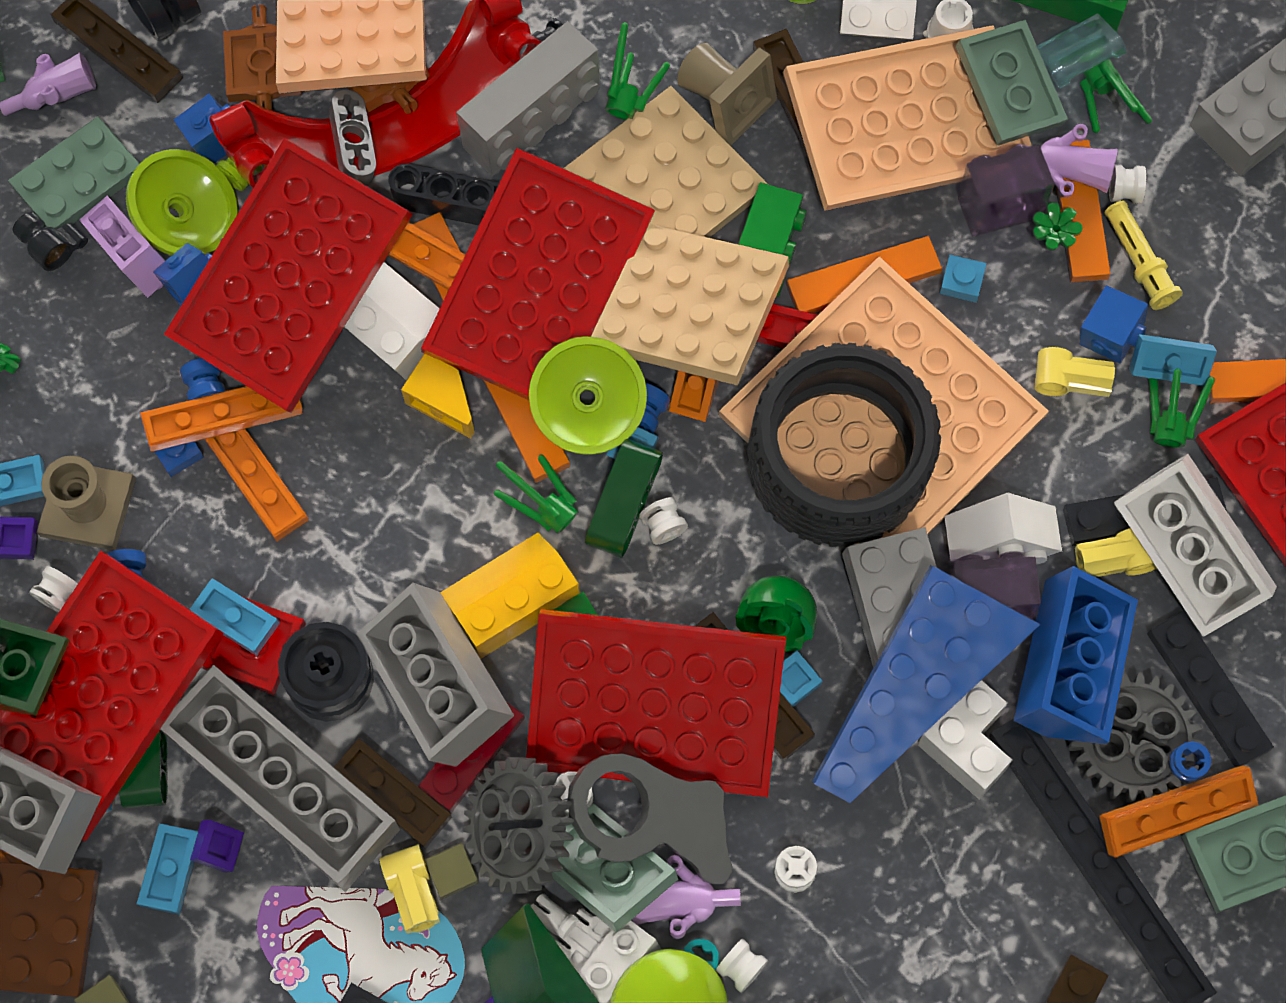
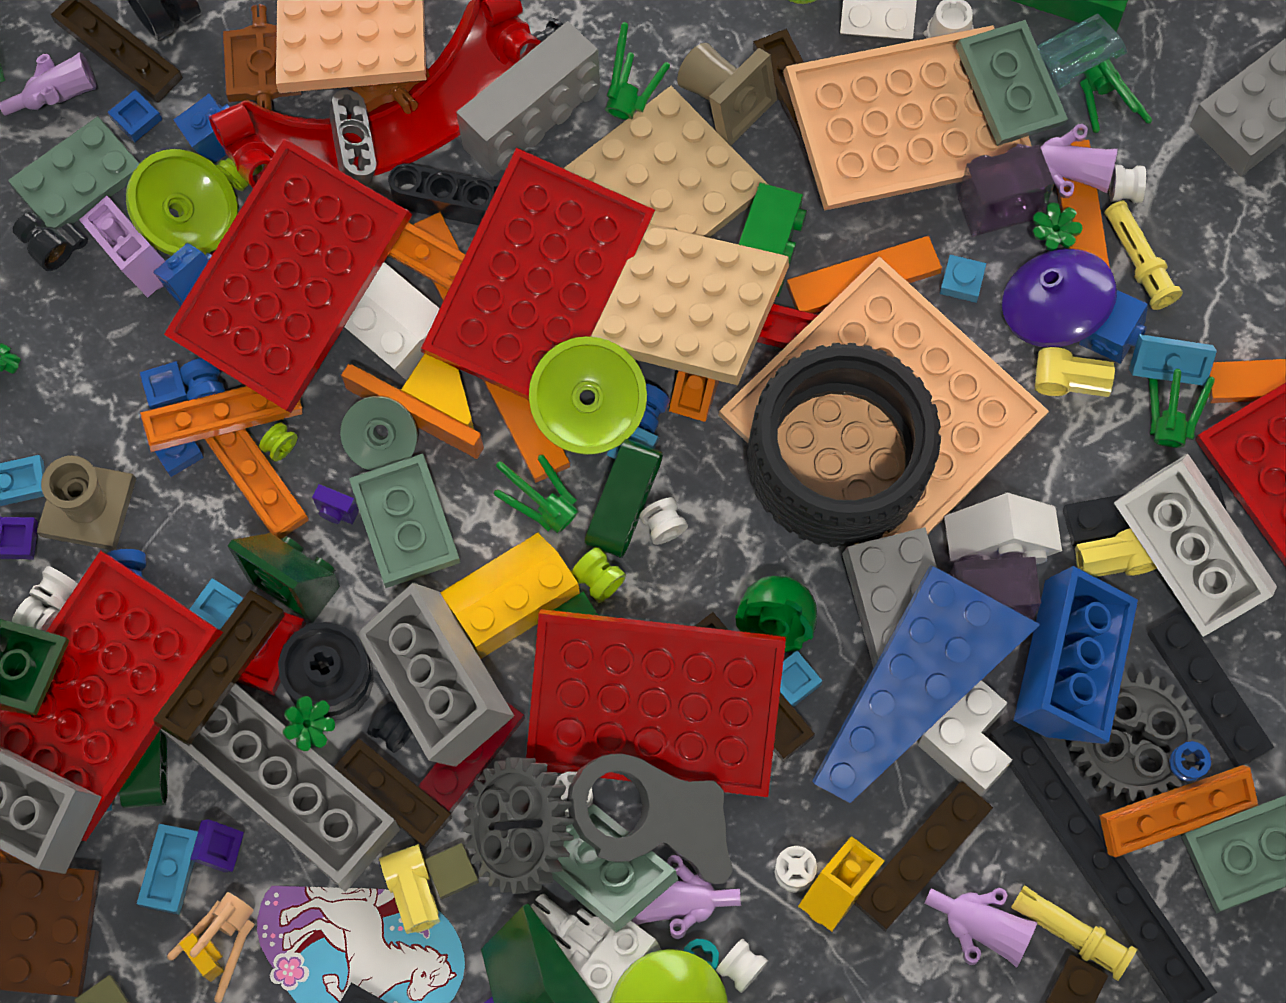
none -> white wheel [12,596,59,632]
none -> blue plate [107,89,162,143]
none -> blue plate [140,361,188,410]
none -> dark brown plate [153,590,285,746]
none -> light nougat plant [167,892,255,1003]
none -> yellow plate [179,933,224,982]
none -> dark green slope [228,533,340,624]
none -> lime bush [259,422,298,462]
none -> green plant [282,696,335,751]
none -> dark purple plate [312,484,359,525]
none -> sand green dish [340,396,418,471]
none -> orange tile [341,364,484,459]
none -> sand green plate [349,454,461,588]
none -> black wheel [367,701,413,753]
none -> lime wheel [571,547,626,603]
none -> yellow slope [798,836,885,932]
none -> dark brown plate [854,781,993,932]
none -> lavender piece [924,888,1037,967]
none -> dark purple dish [1002,249,1117,347]
none -> light yellow pin [1011,886,1137,981]

